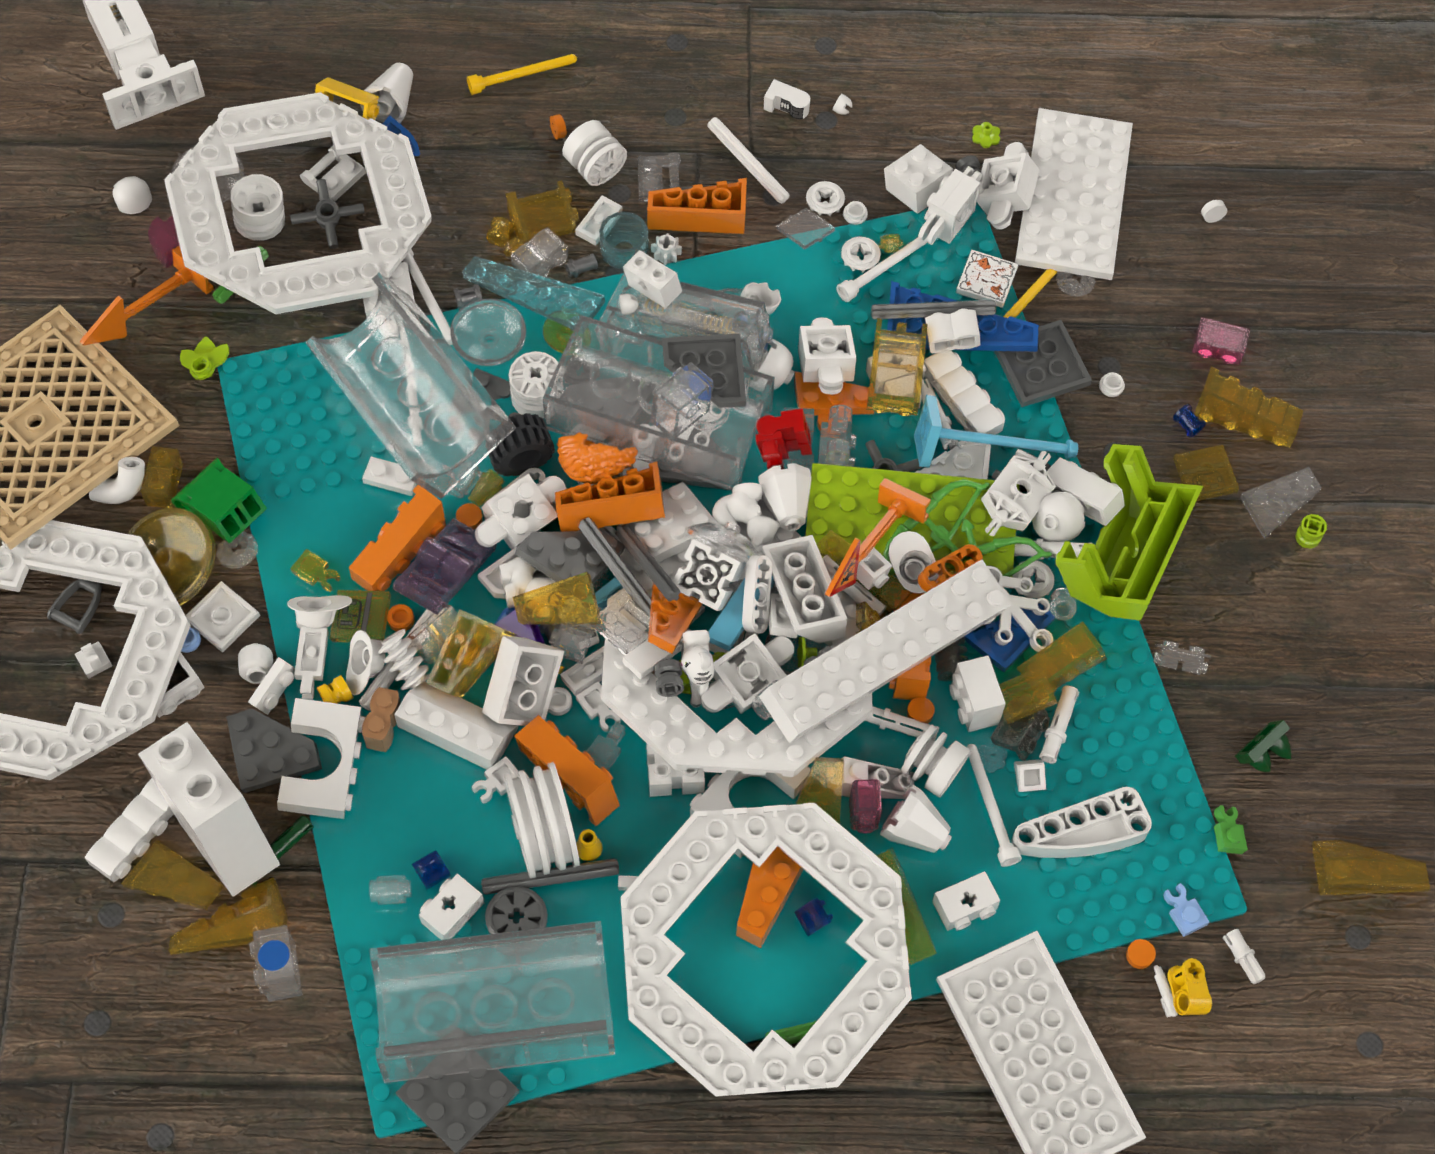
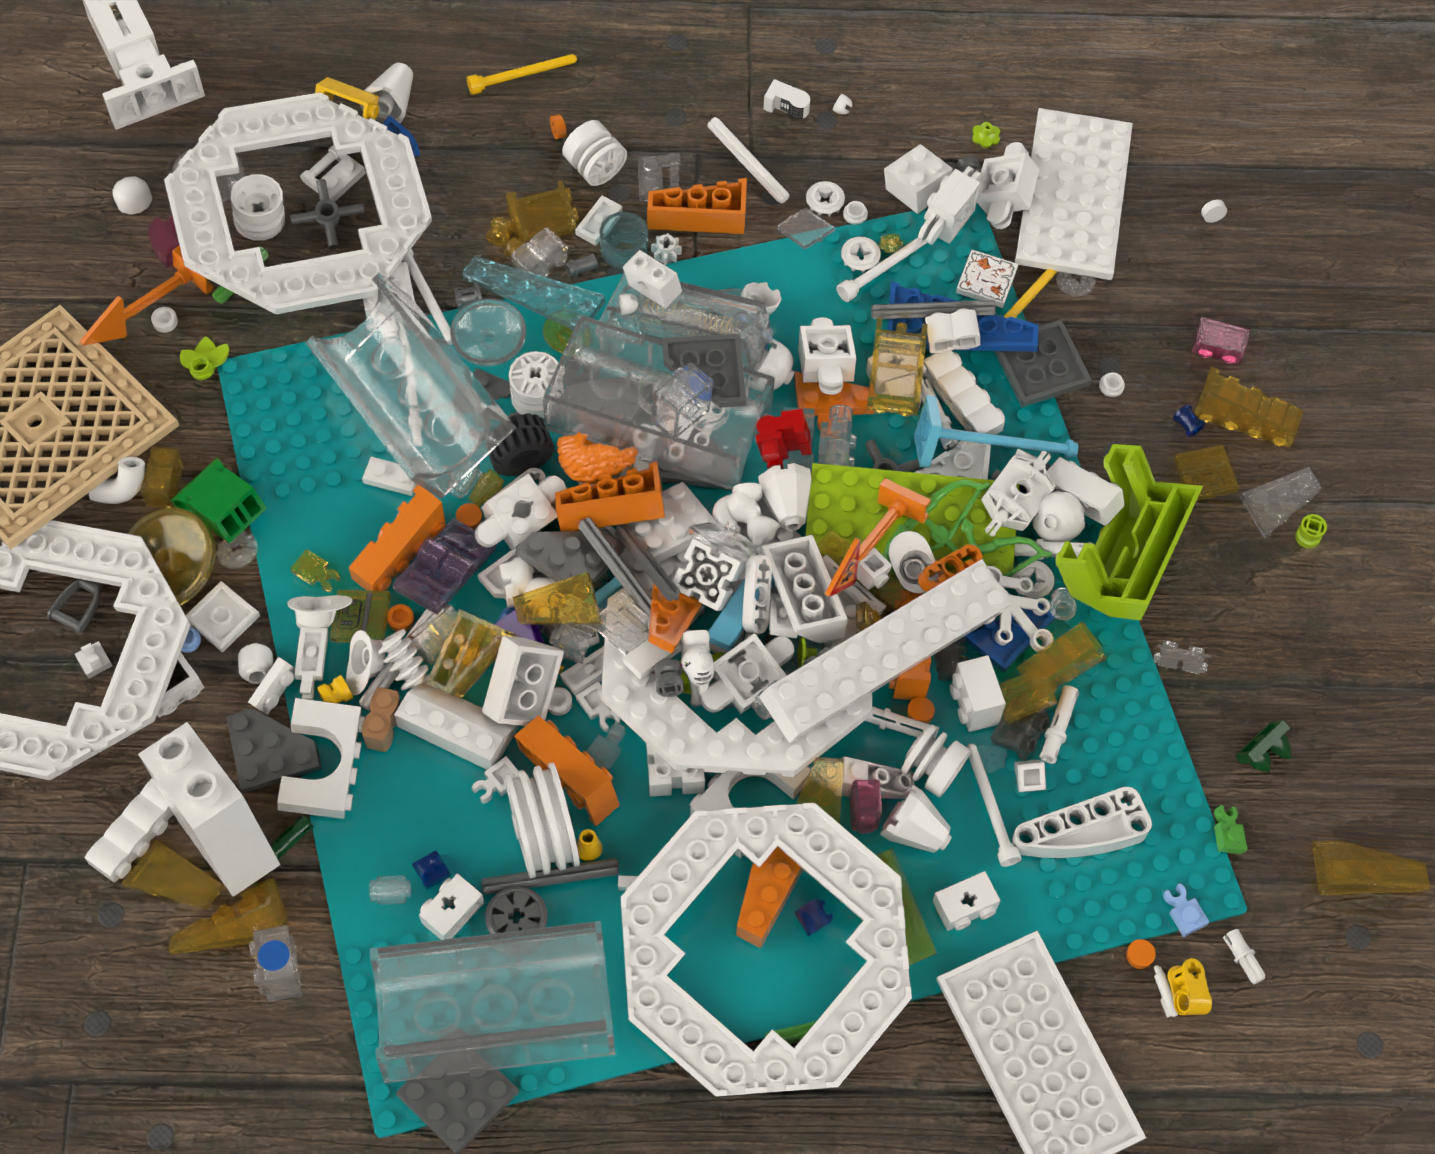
none -> white tile [151,307,178,333]

